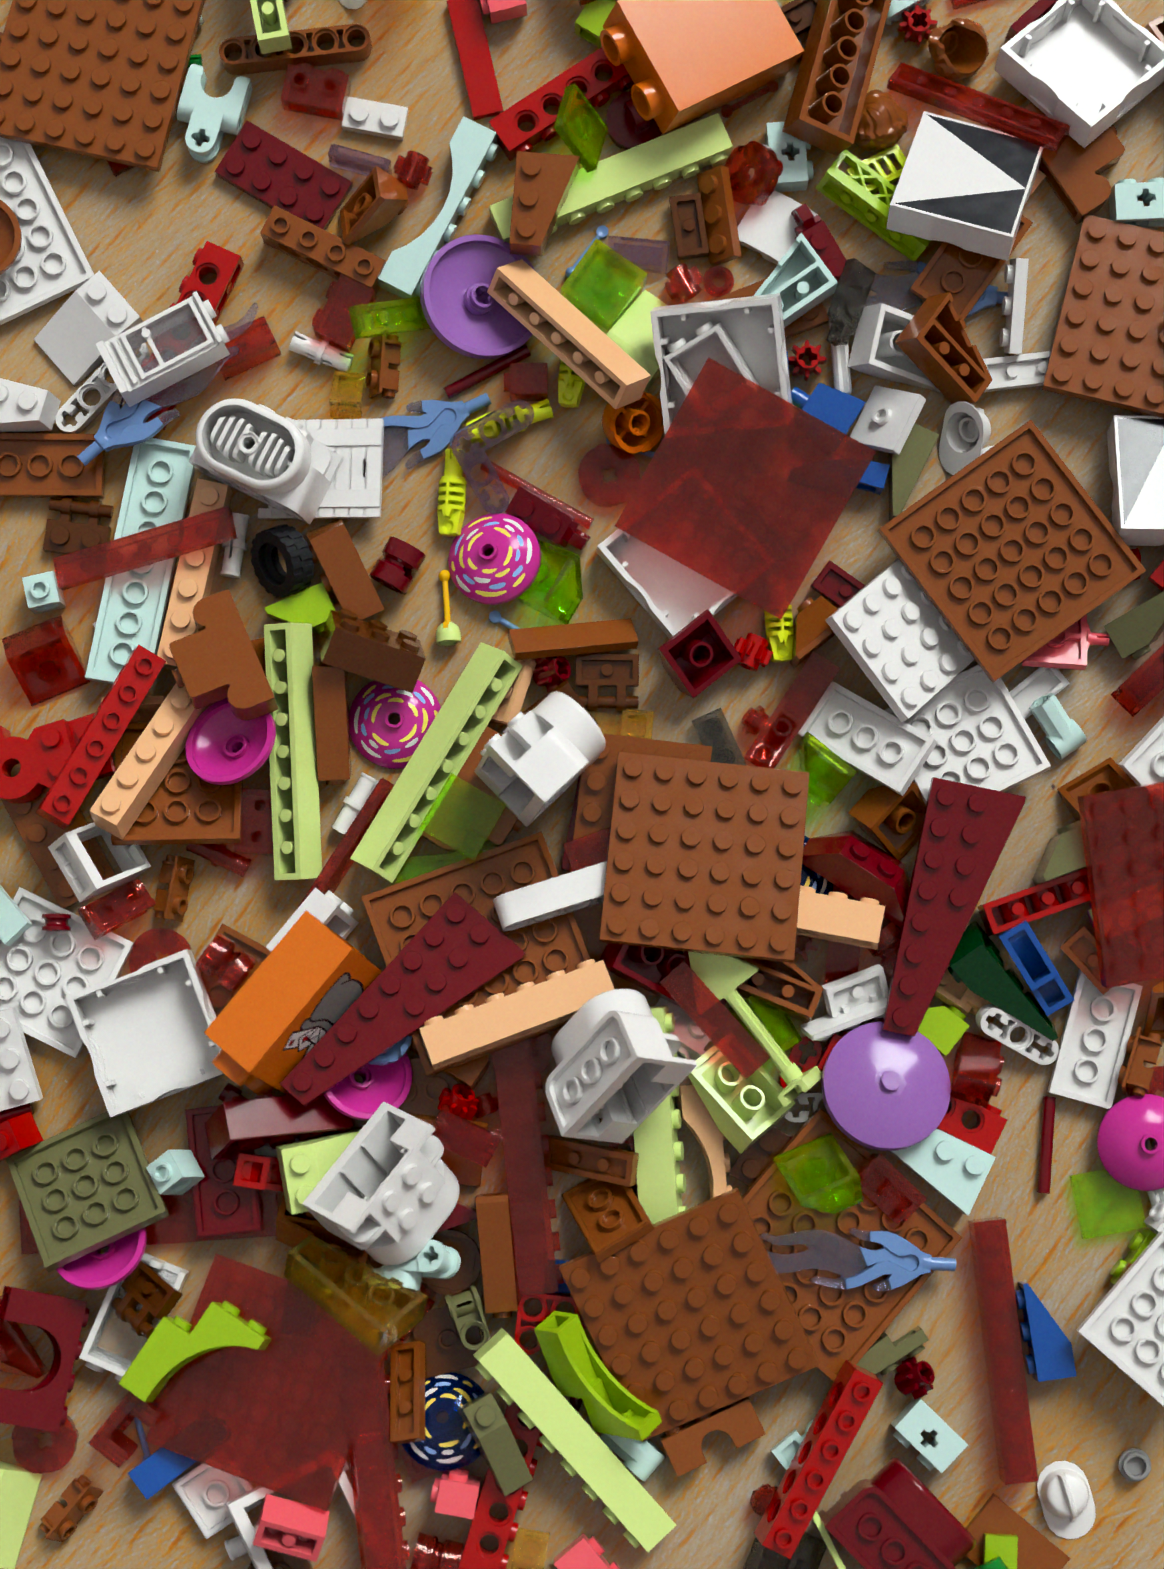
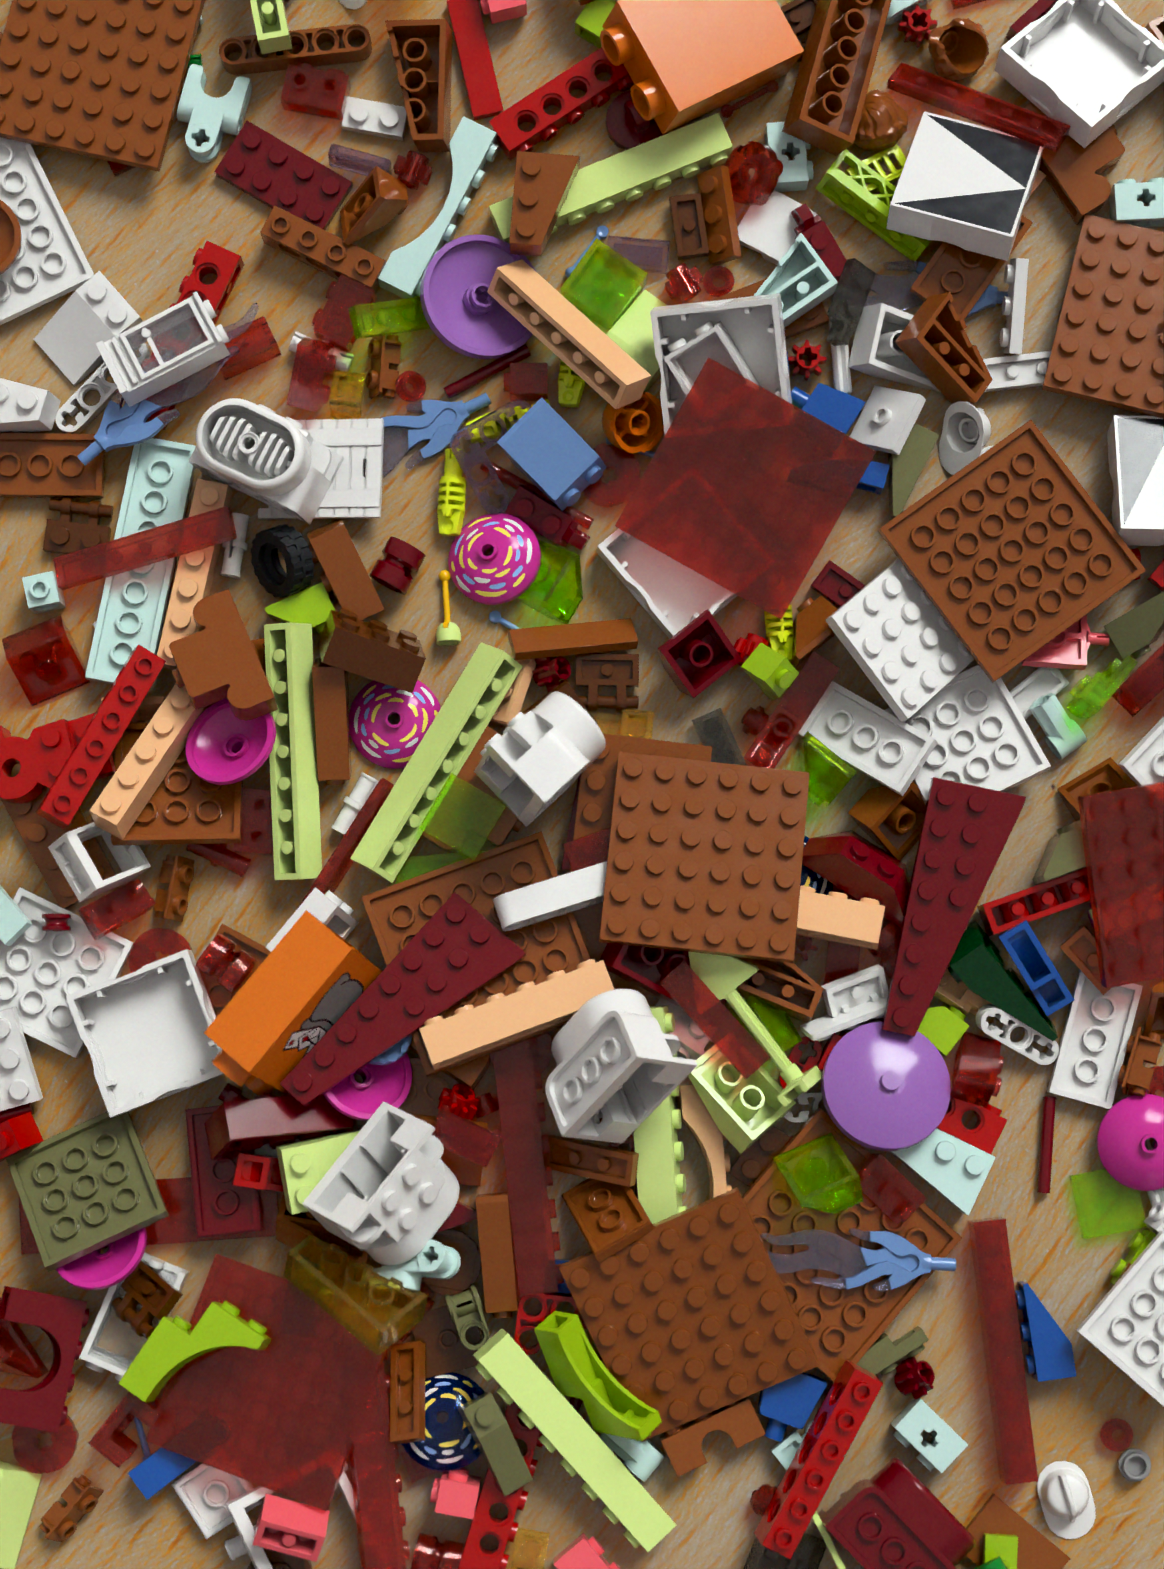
light aqua brick [146,1149,205,1195] -> none
clear neon green plate [554,83,608,173] -> none
none -> clear red brick [286,337,337,412]
none -> dark orange wedge [385,19,452,153]
none -> clear red plate [395,371,426,402]
none -> medium blue slope [497,397,606,511]
none -> lime slope [741,643,799,701]
none -> blue torso [757,1372,827,1442]
none -> clear neon green plate [1066,655,1138,719]
none -> clear red plate [1100,1418,1133,1452]

